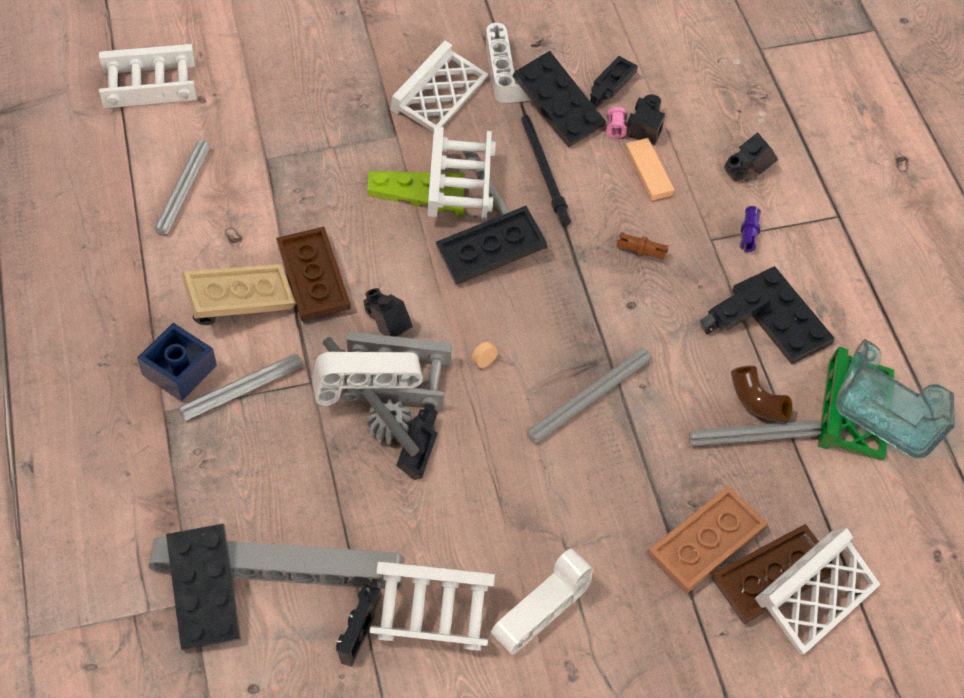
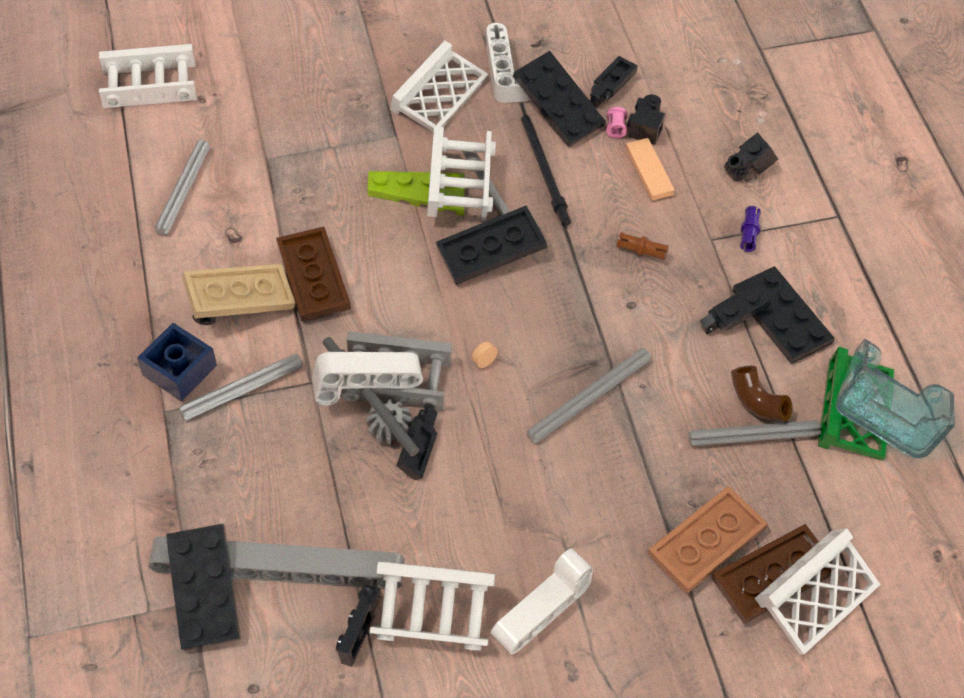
black brick [363,288,413,337] -> none

